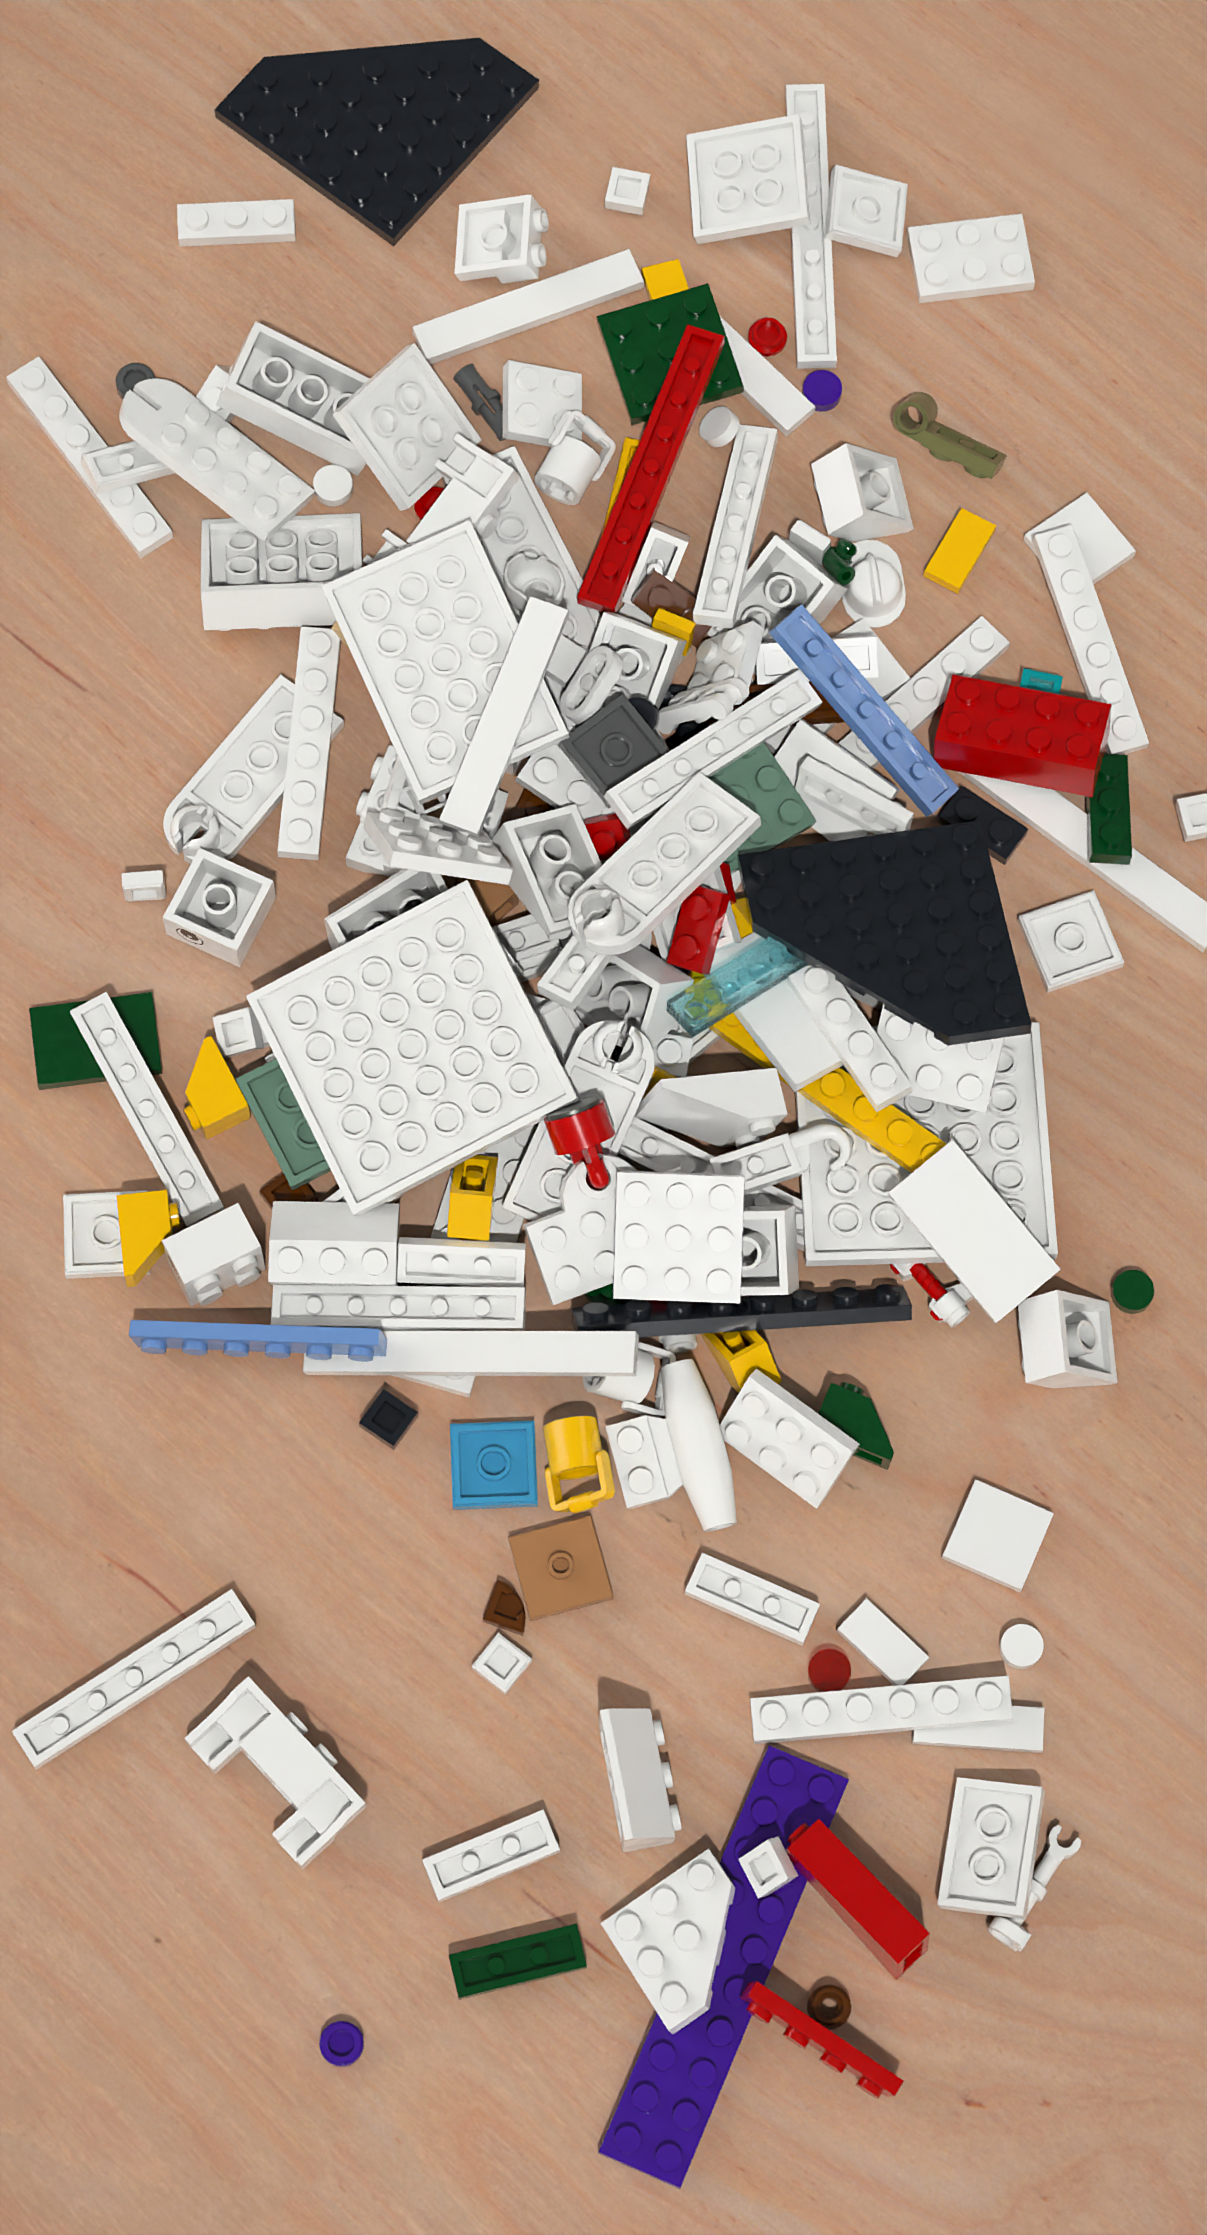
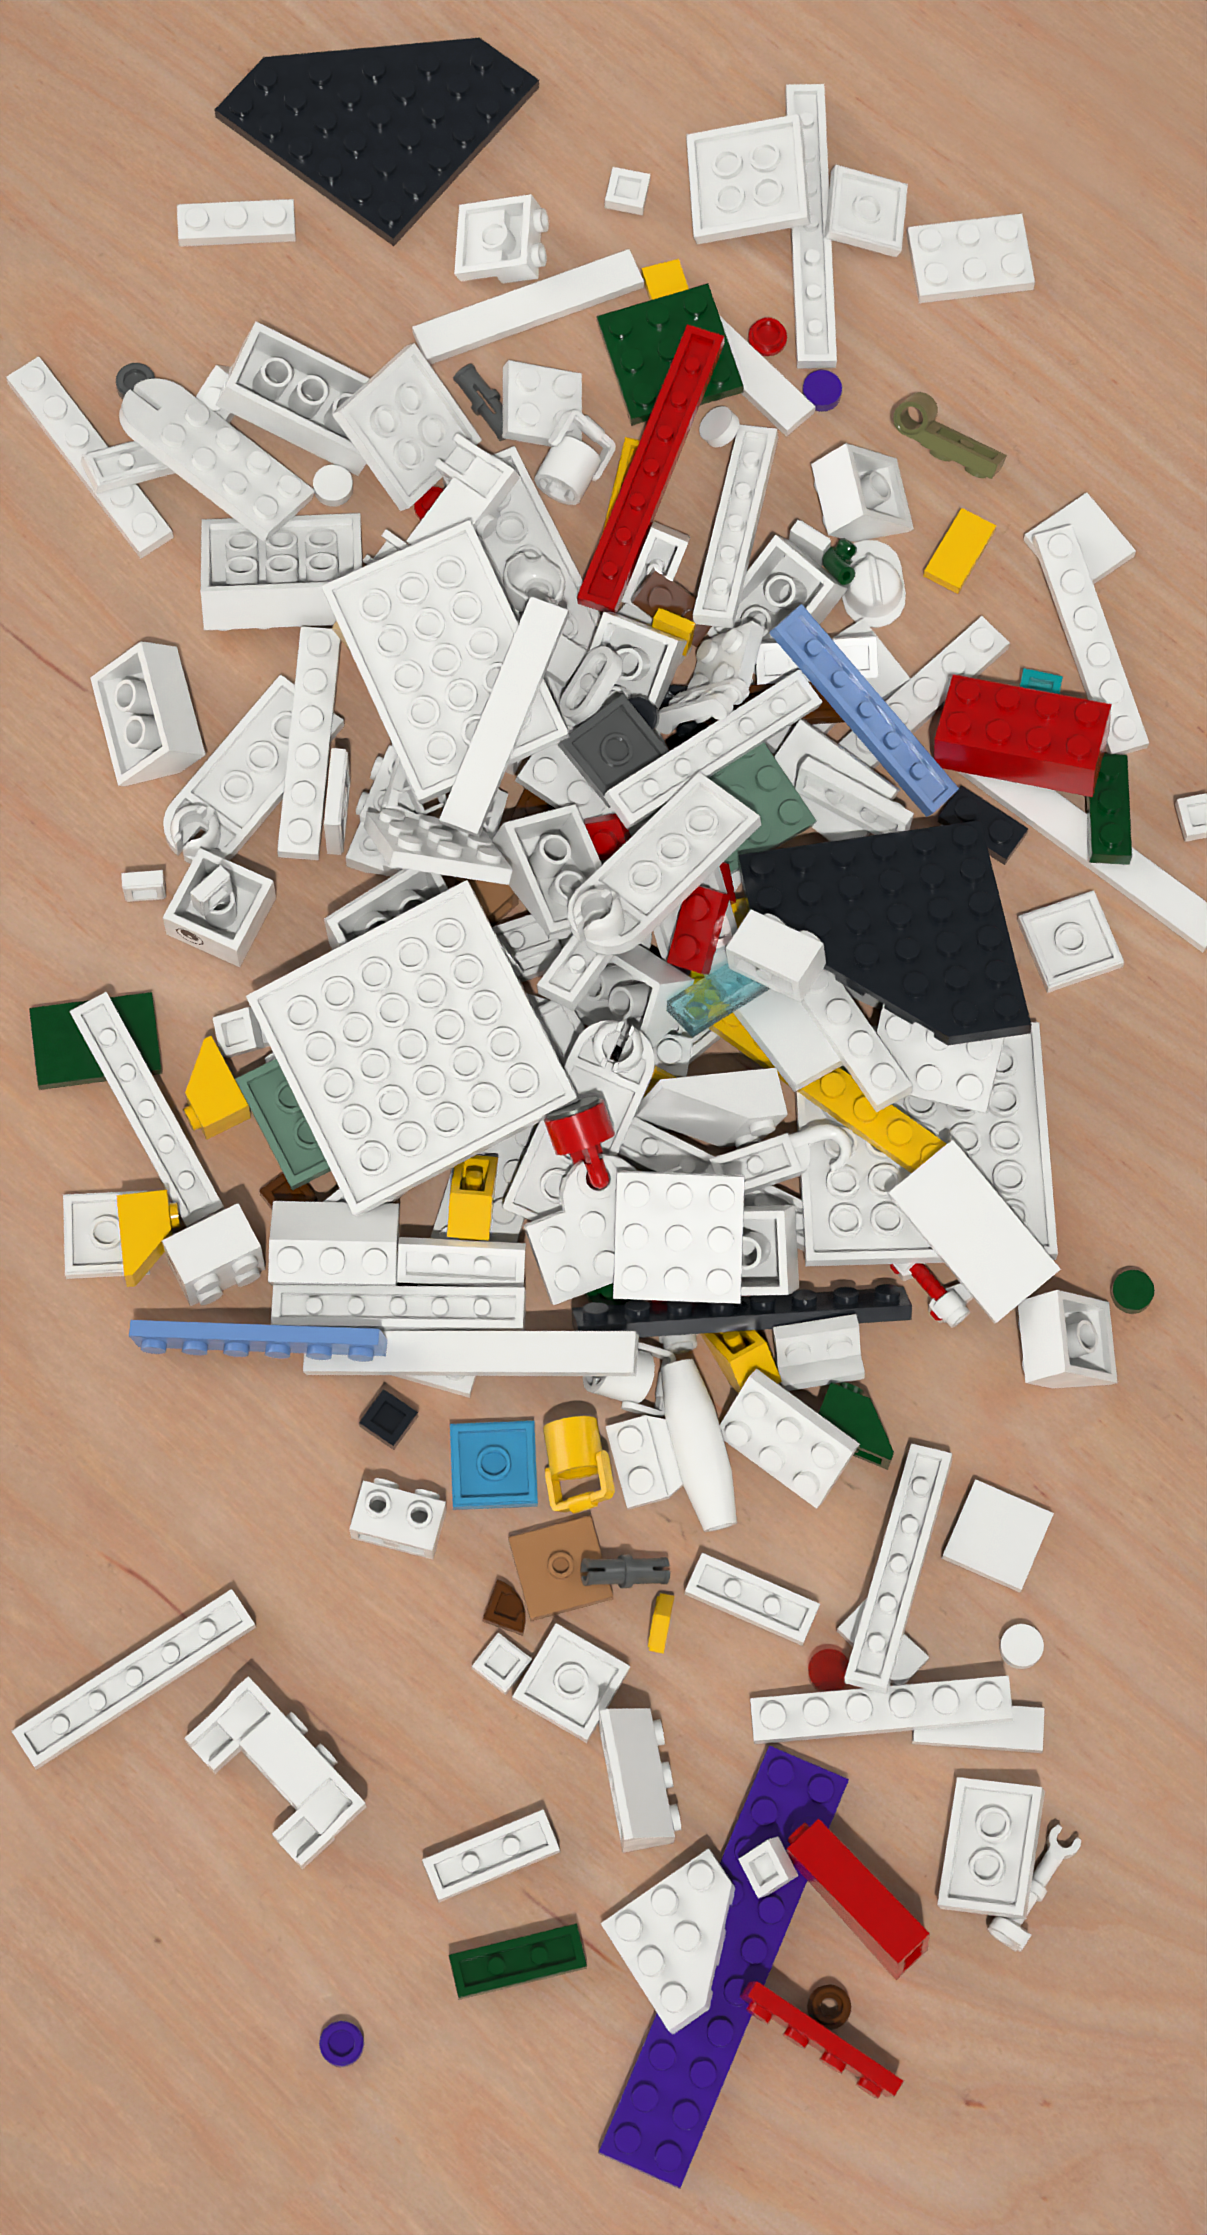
none -> white slope [90,641,205,786]
none -> white tile [190,865,233,916]
none -> white tile [324,748,351,855]
none -> white brick [349,1478,447,1560]
none -> white plate [512,1623,630,1743]
none -> dark grey pin [580,1554,670,1588]
none -> yellow tile [648,1593,675,1654]
none -> white brick [725,909,826,1002]
none -> white bracket [773,1314,865,1391]
none -> white plate [845,1444,953,1694]

